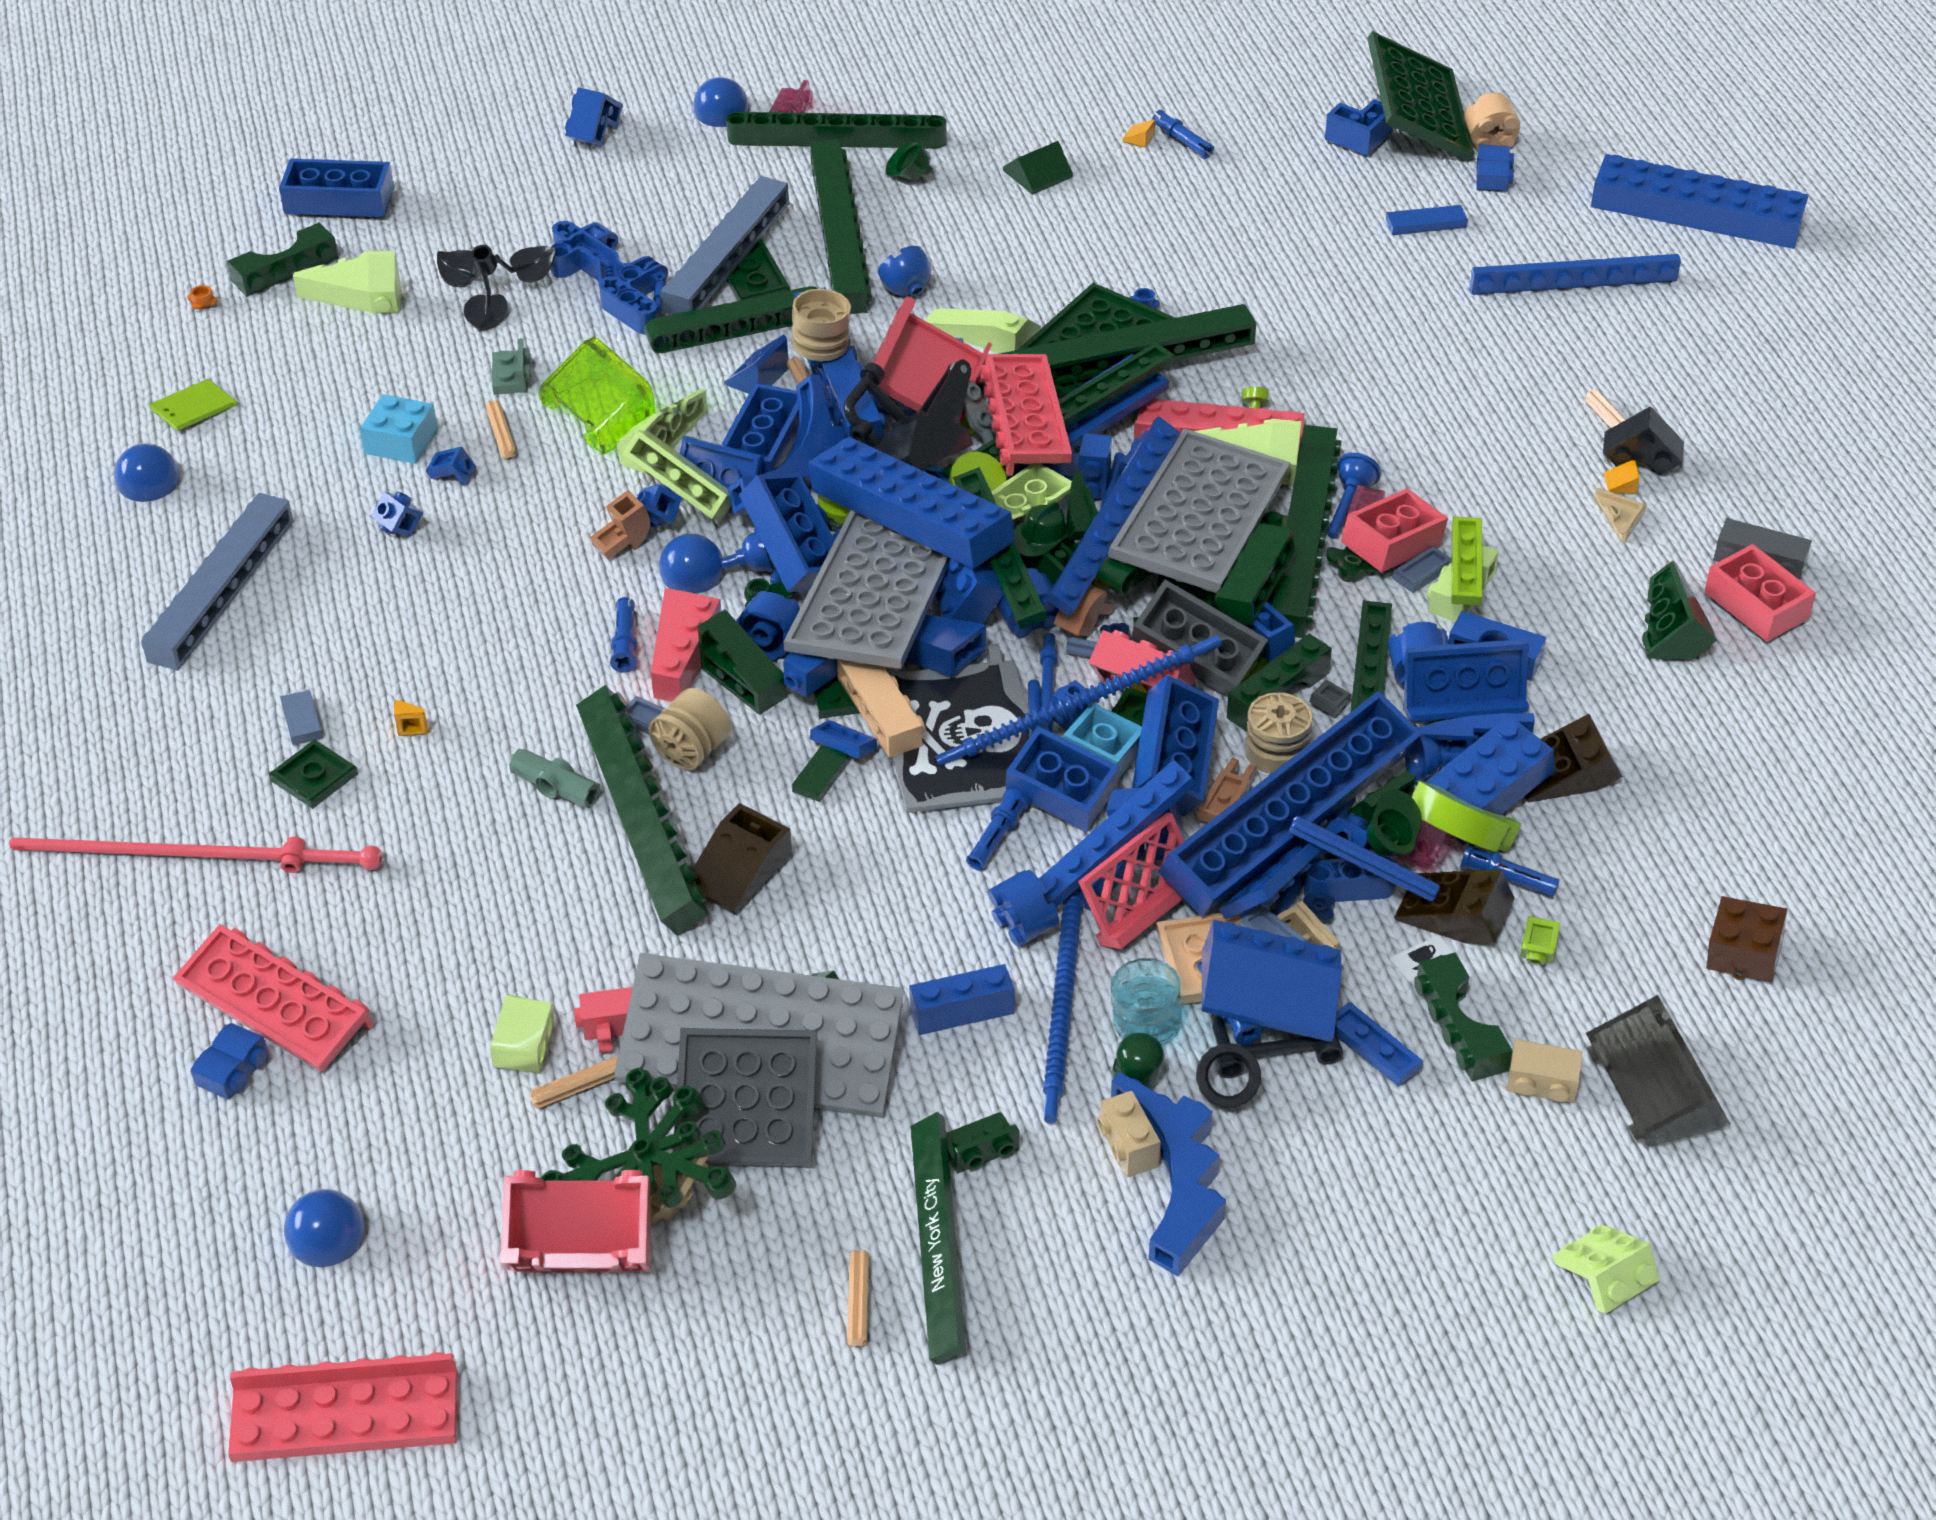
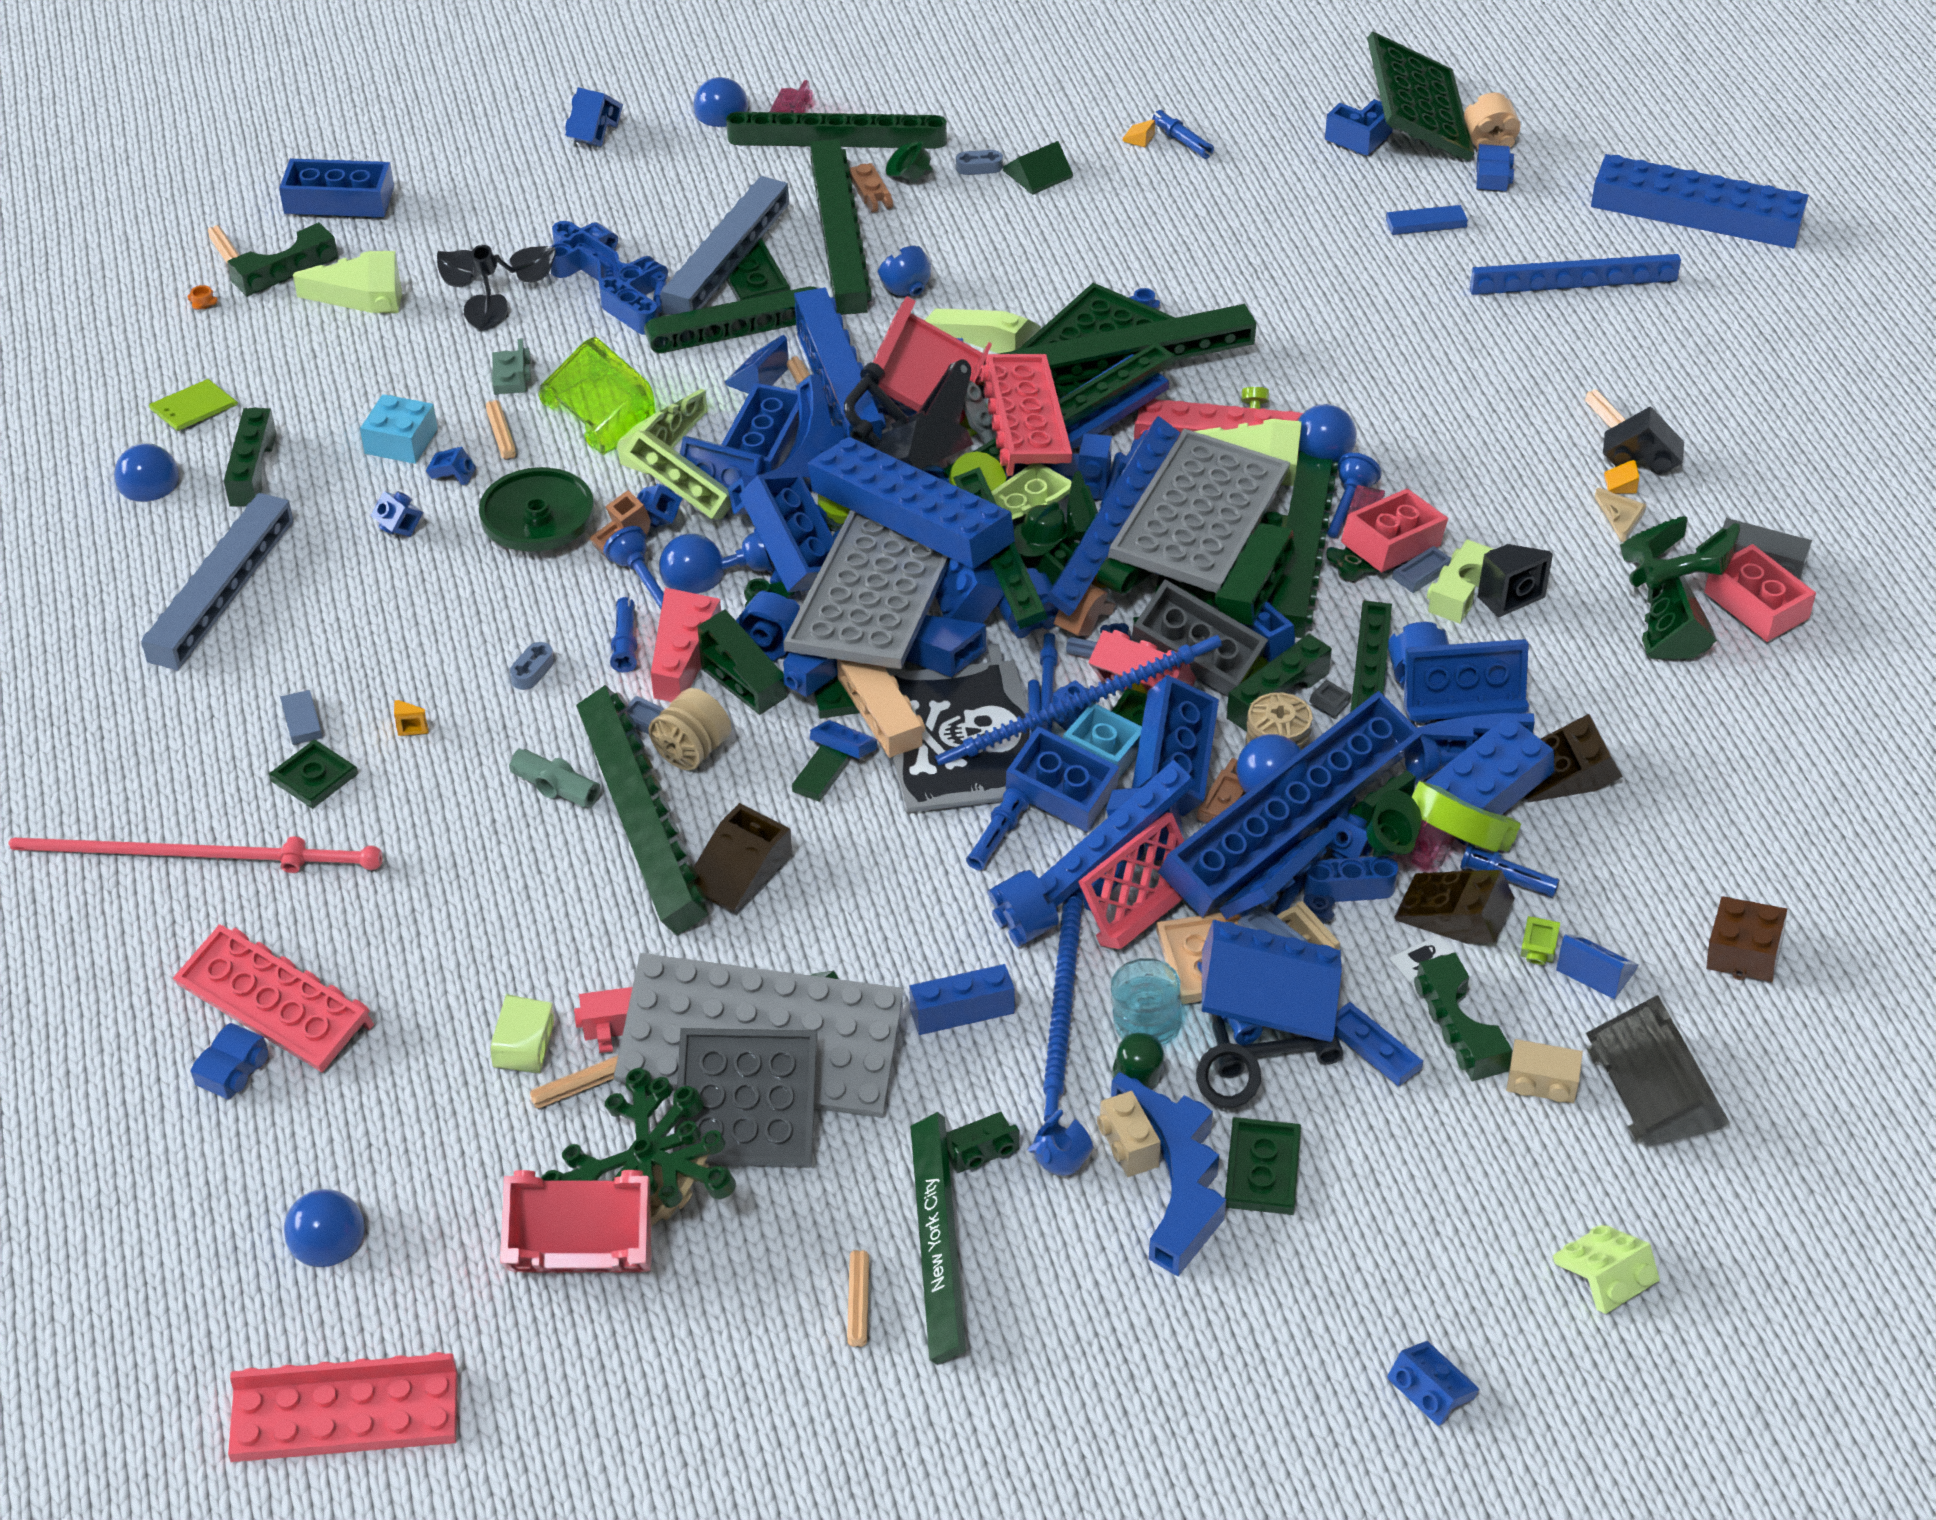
tan wheel [791,288,851,361] -> none
blue axle [1289,816,1440,901] -> none
blue arch [1449,611,1547,681] -> none
lime plate [1451,516,1482,606] -> none
none -> light nougat axle [208,225,240,264]
none -> dark green arch [224,407,277,507]
none -> dark green dish [479,467,594,552]
none -> sand blue beam [510,642,554,690]
none -> blue piece [603,526,664,609]
none -> nougat hinge [849,163,893,212]
none -> sand blue beam [956,150,1003,175]
none -> blue helmet [1028,1109,1095,1176]
none -> dark green tile [1225,1117,1301,1215]
none -> blue piece [1236,734,1307,796]
none -> blue piece [1298,404,1357,463]
none -> blue bracket [1387,1341,1480,1426]
none -> black slope [1477,544,1553,618]
none -> blue slope [1556,934,1639,1000]
none -> dark green piece [1620,516,1740,589]

